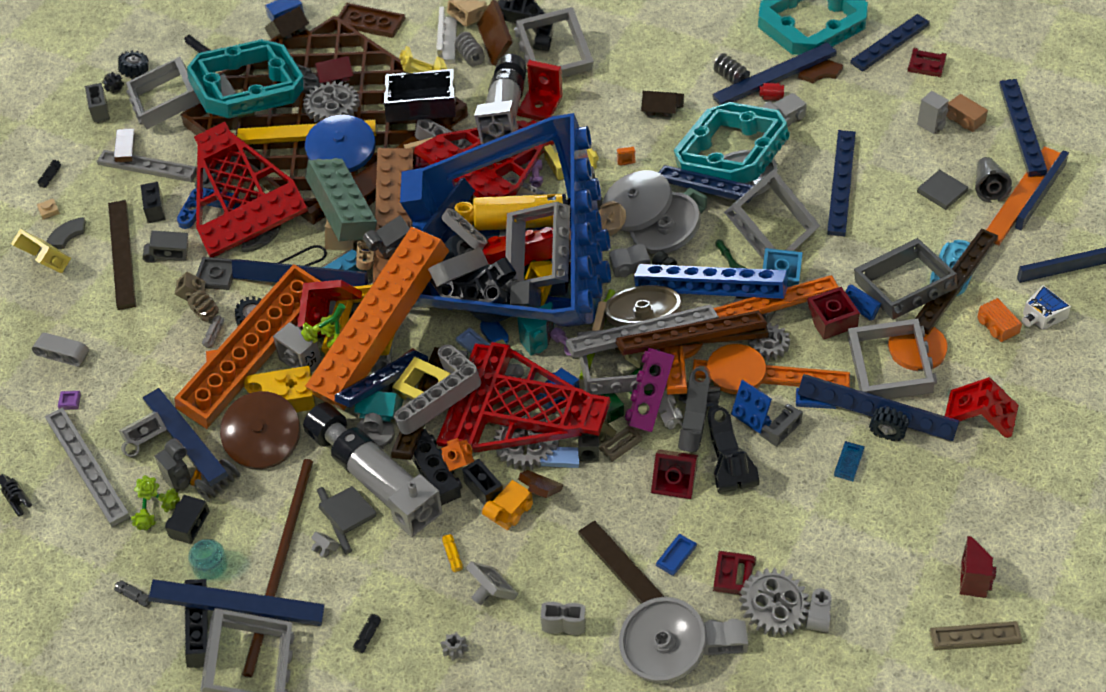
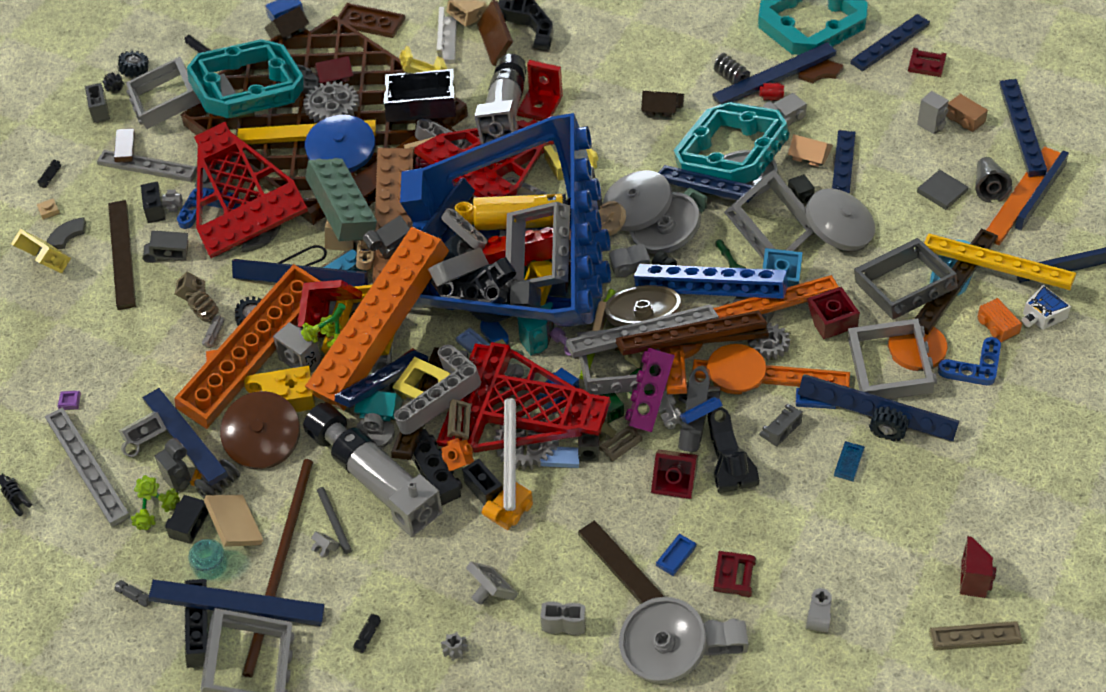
light grey beam [32,333,89,367] -> none
dark grey tile [196,257,234,290] -> none
dark grey tile [319,486,377,535] -> none
yellow axle [442,534,463,572] -> none
light grey piece [454,32,485,67] -> none
light grey window [514,7,594,80] -> none
reddish brown tile [518,470,564,498] -> none
lavender bar [528,159,543,188] -> none
orange tile [617,147,635,165] -> none
blue hinge [731,380,772,434] -> none
light grey gear [739,568,810,637] -> none
blue plate [845,284,882,321] -> none
red bracket [945,377,1019,438] -> none
none -> light grey gear [162,189,183,212]
none -> tan tile [204,495,263,547]
none -> dark tan tile [447,399,471,440]
none -> white axle [503,398,516,511]
none -> blue tile [680,397,723,424]
none -> light nougat slope [788,134,833,167]
none -> pearl dark grey brick [788,174,815,203]
none -> light grey dish [806,189,875,251]
none -> yellow tile [924,233,1076,290]
none -> blue beam [938,337,1001,386]

